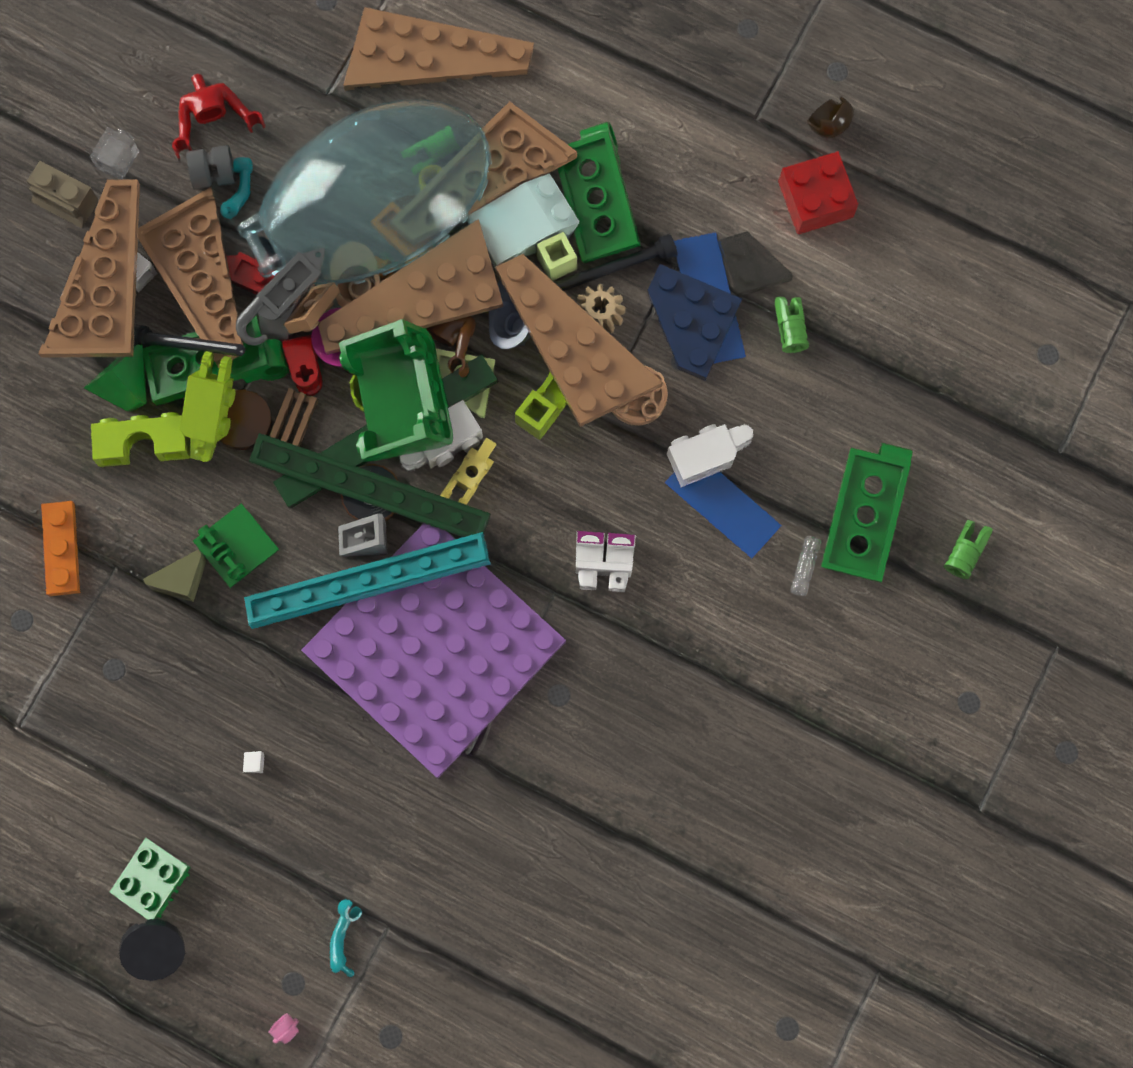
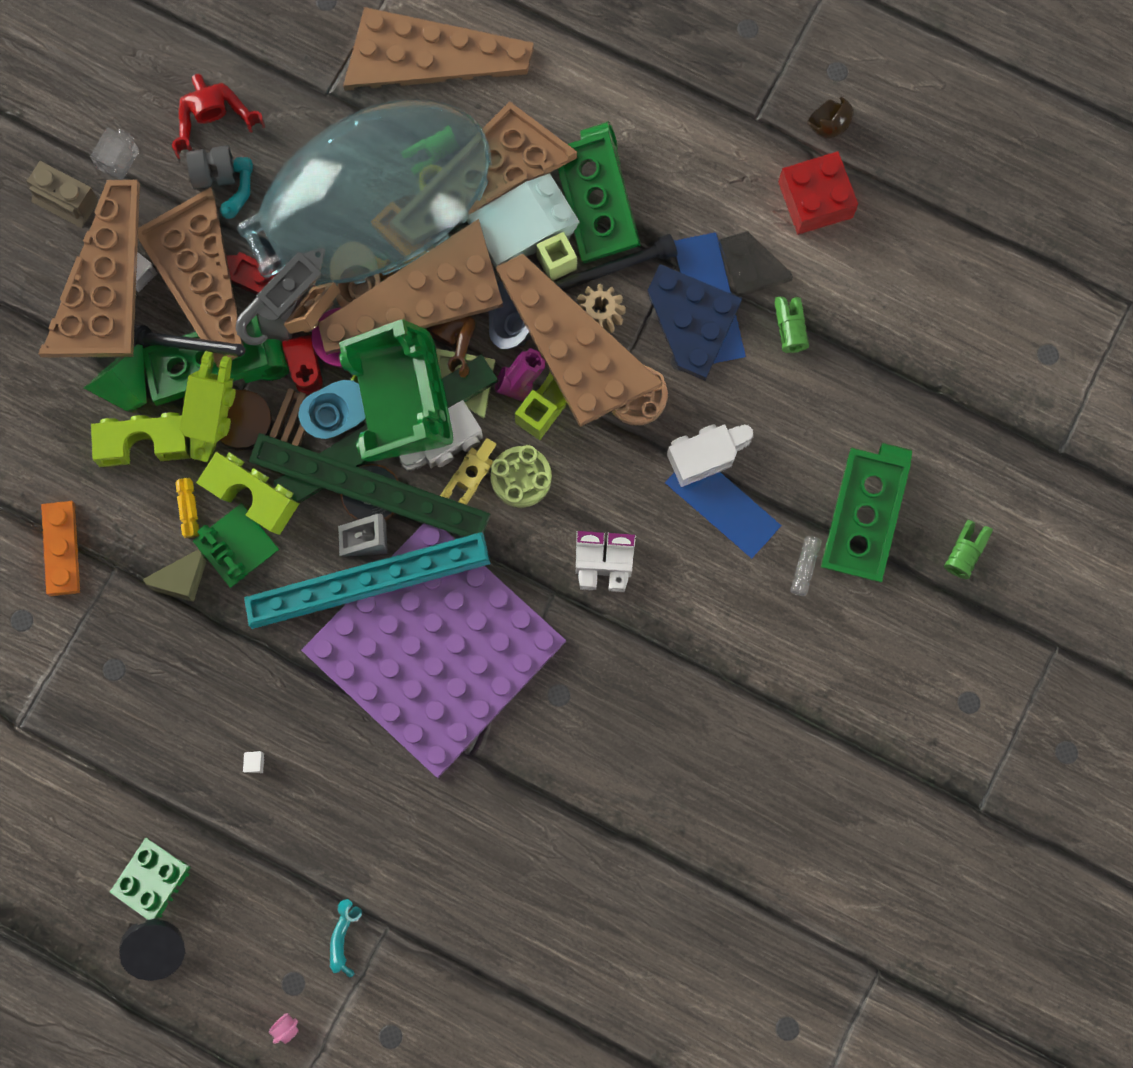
none -> yellow axle [175,478,199,538]
none -> lime arch [196,452,299,535]
none -> medium azure piece [298,380,365,439]
none -> yellowish green tile [491,445,552,508]
none -> magenta piece [494,348,546,402]

